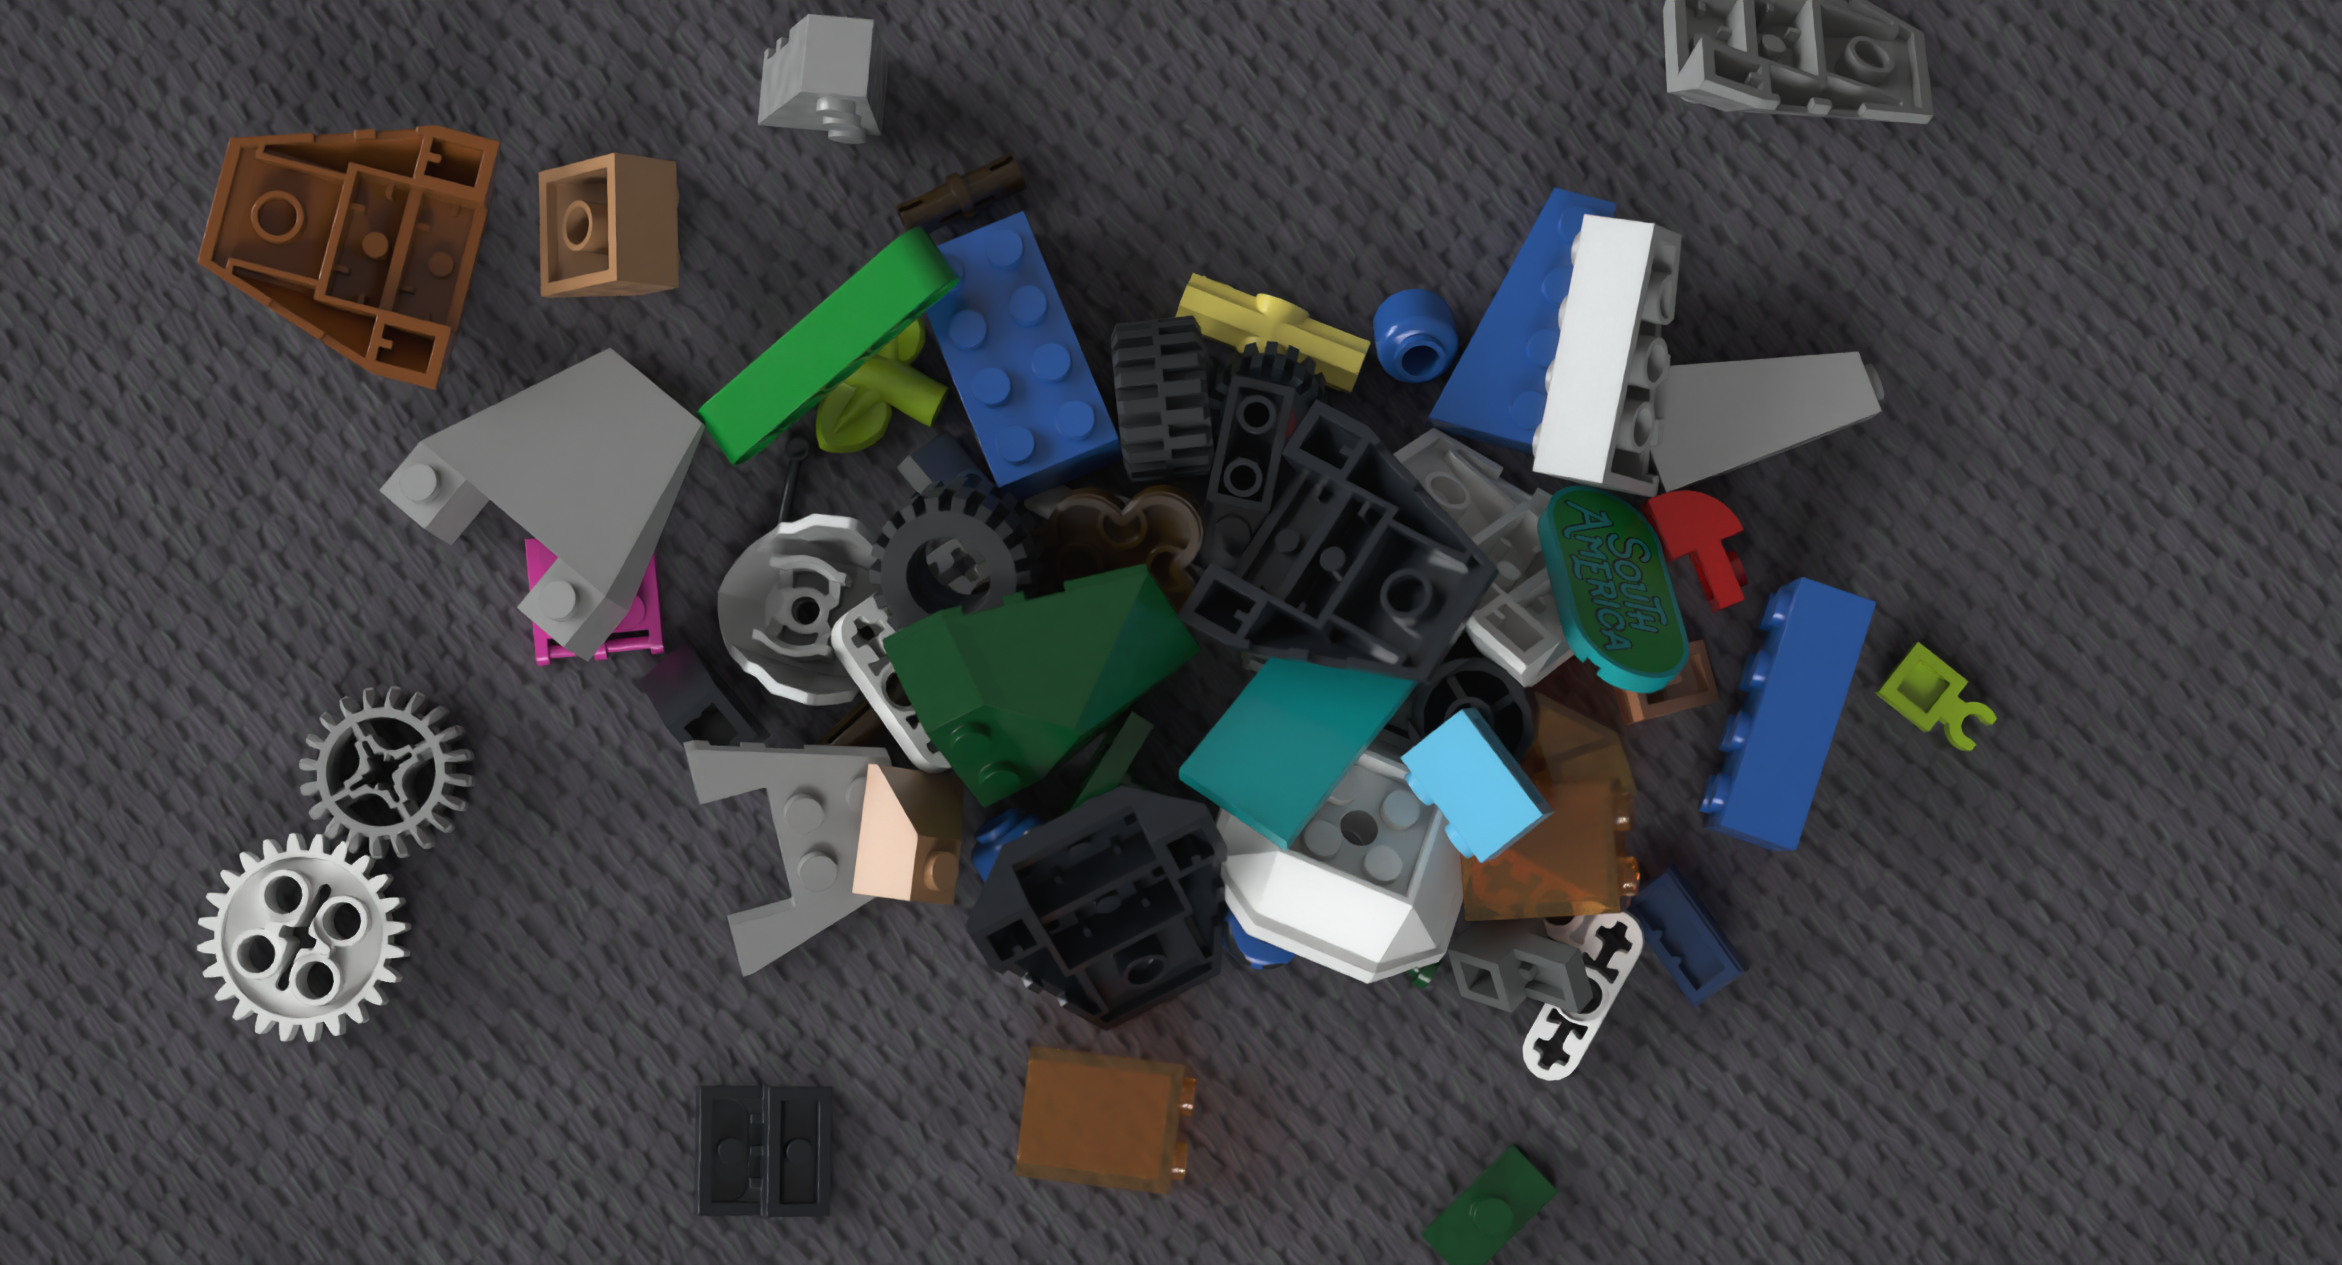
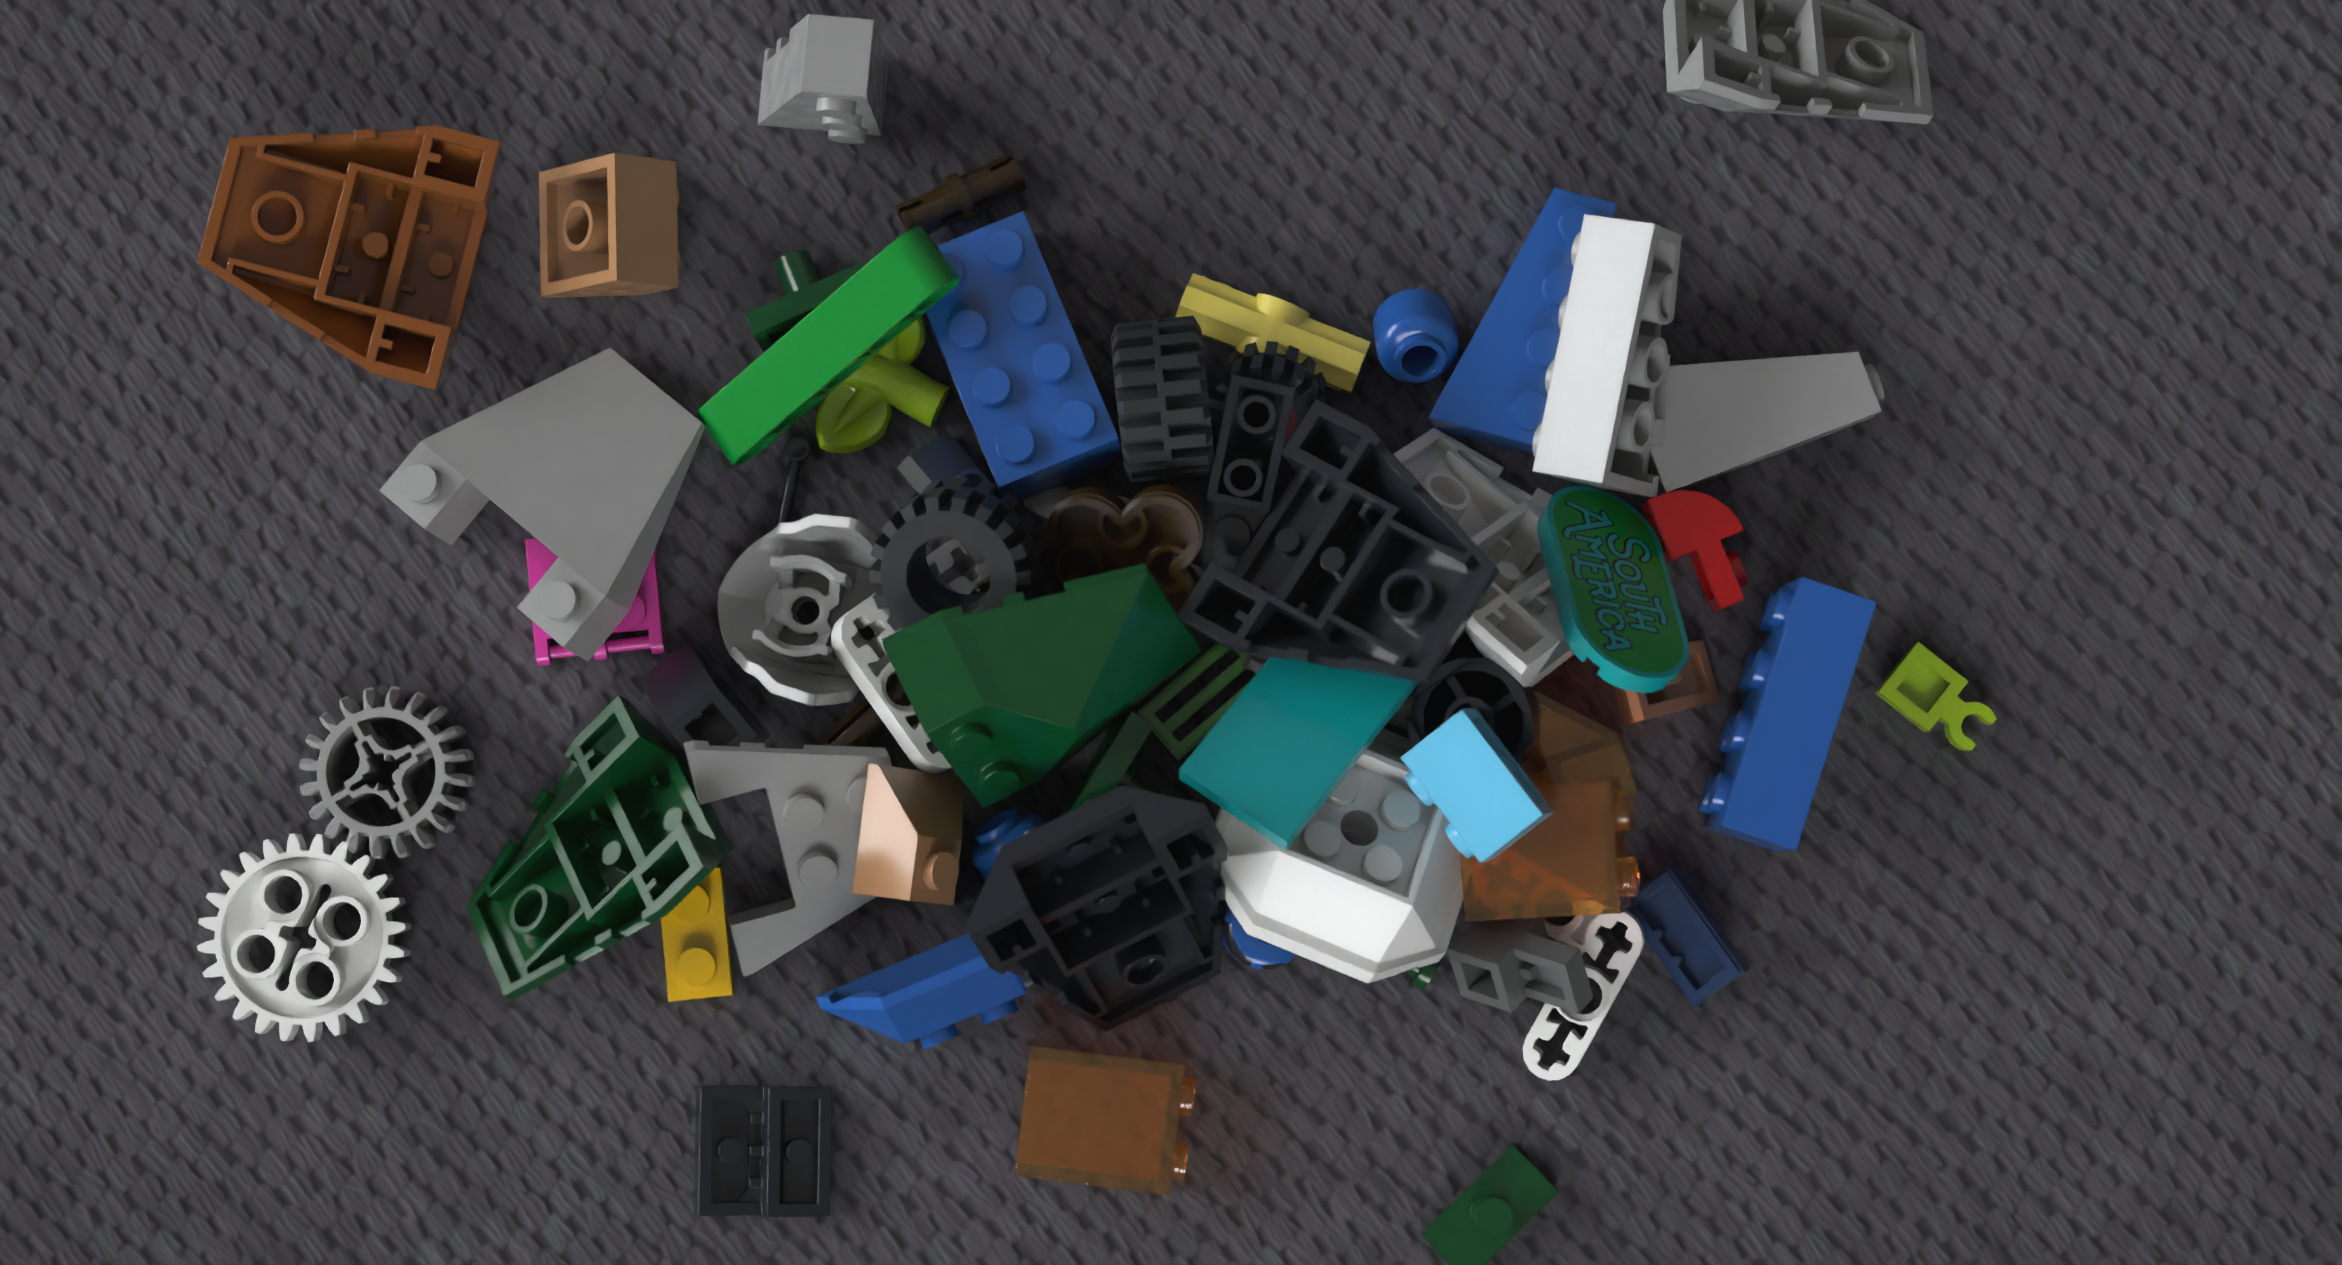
none -> dark green wedge [466,695,733,1000]
none -> yellow plate [661,867,735,1002]
none -> dark green tile [744,250,864,353]
none -> blue wedge [816,934,1029,1050]
none -> bright green tile [1136,642,1258,761]

